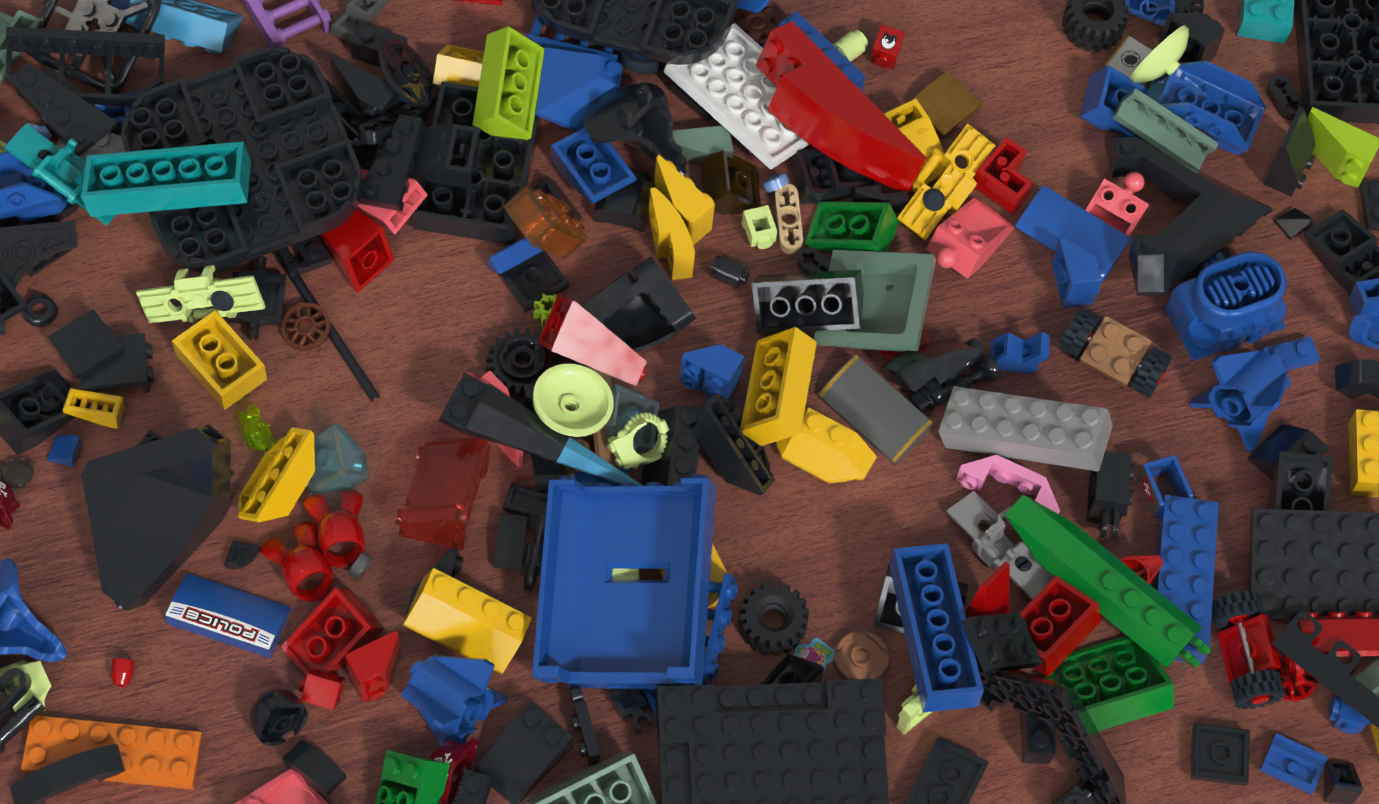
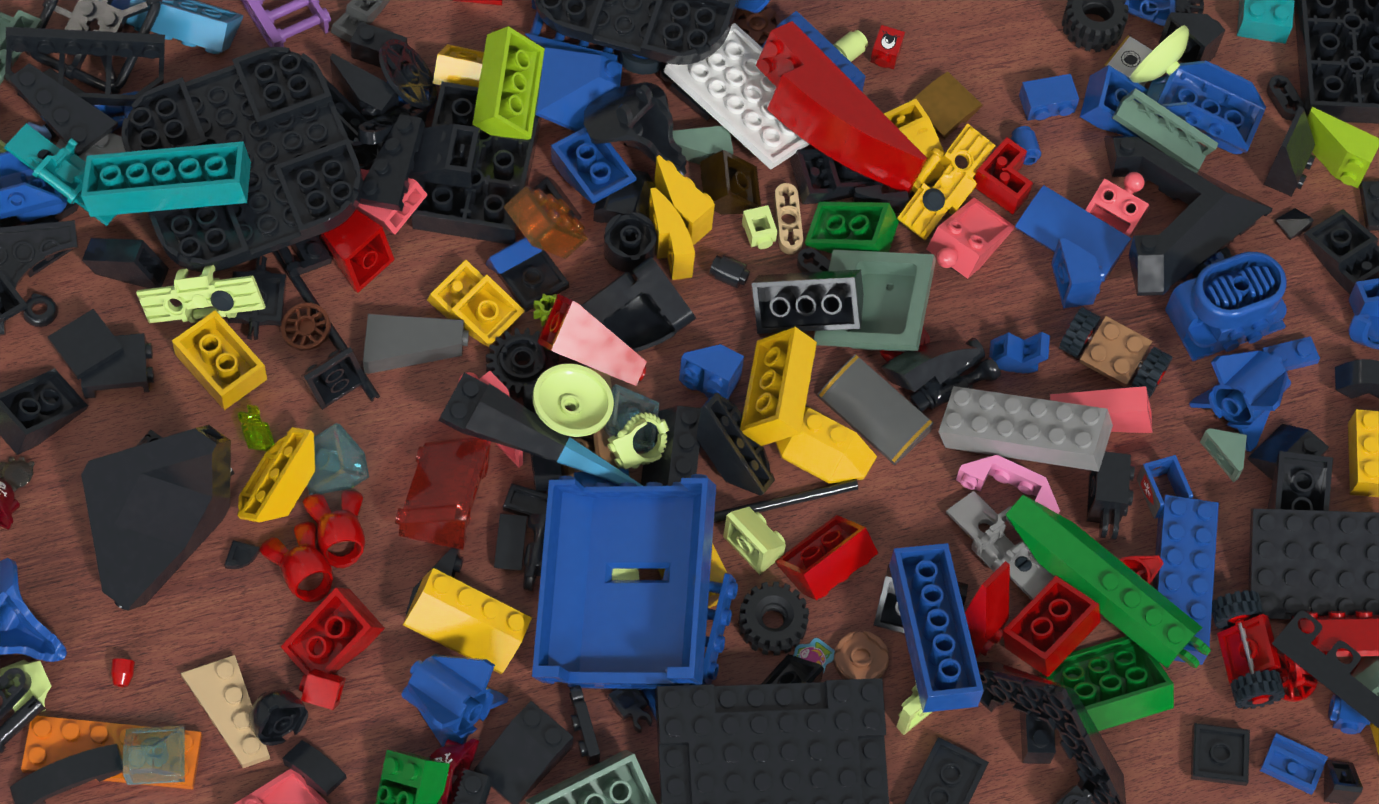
blue slope [47,435,83,467] -> none
yellow slope [63,388,125,429] -> none
blue slope [165,574,292,658] -> none
red slope [345,630,401,703] -> none
dark grey tile [349,551,373,580] -> none
medium blue tile [762,172,789,193] -> none
black plate [962,613,1042,673] -> none
none -> black slope [82,238,169,289]
none -> clear light blue slope [123,725,185,785]
none -> tan wing [181,655,270,768]
none -> black slope [301,347,367,410]
none -> dark grey slope [363,314,469,374]
none -> yellow slope [427,260,525,347]
none -> black brick [604,212,657,275]
none -> black piece [714,479,858,523]
none -> yellowish green slope [723,507,786,575]
none -> red slope [775,515,878,601]
none -> blue brick [1011,126,1041,165]
none -> blue brick [1019,74,1079,121]
none -> coral slope [1050,386,1153,433]
none -> sand green slope [1200,428,1247,482]

